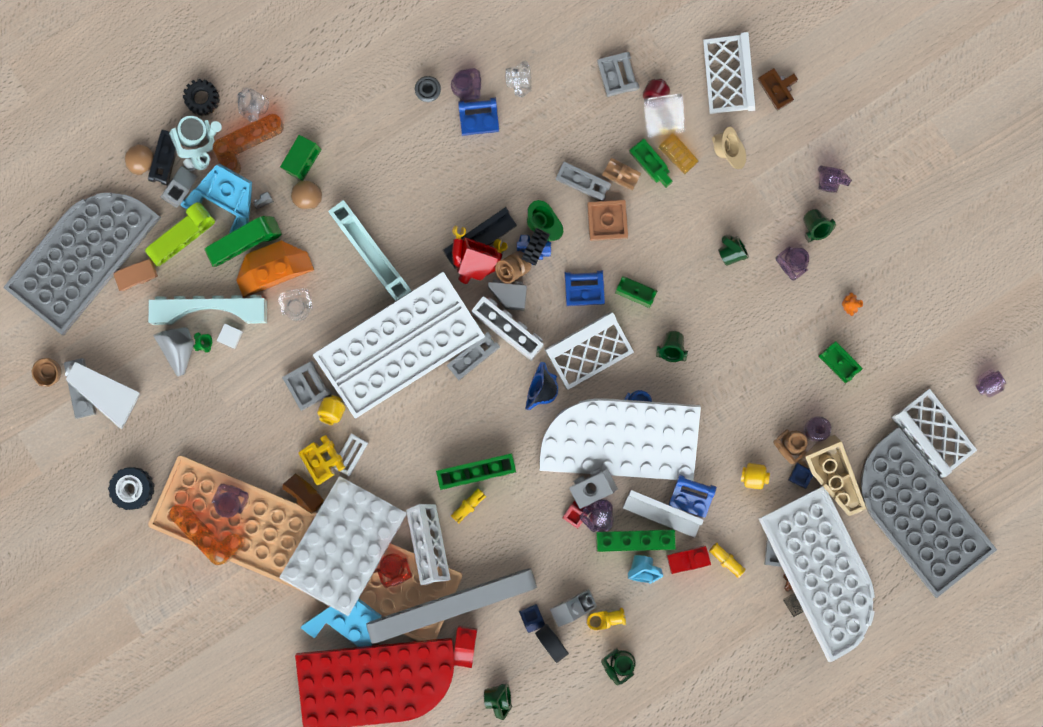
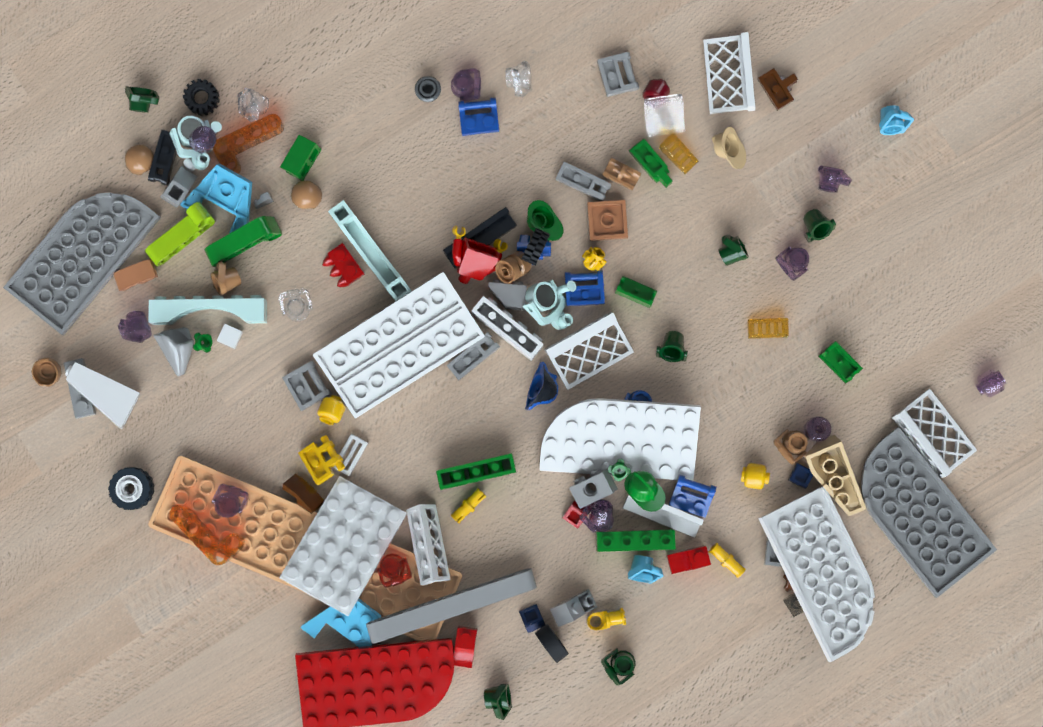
orange wedge [236,240,314,298] -> none
orange plant [842,292,863,316] -> none
none -> clear purple piece [118,311,152,343]
none -> dark green piece [125,86,160,113]
none -> clear purple head [189,126,217,153]
none -> medium nougat piece [211,262,241,296]
none -> red plate [322,243,365,287]
none -> light aqua piece [522,280,576,330]
none -> yellow gear [582,247,607,271]
none -> green plate [608,459,631,481]
none -> green piece [624,471,666,512]
none -> clear yellow slope [748,318,789,339]
none -> medium azure piece [879,105,914,135]

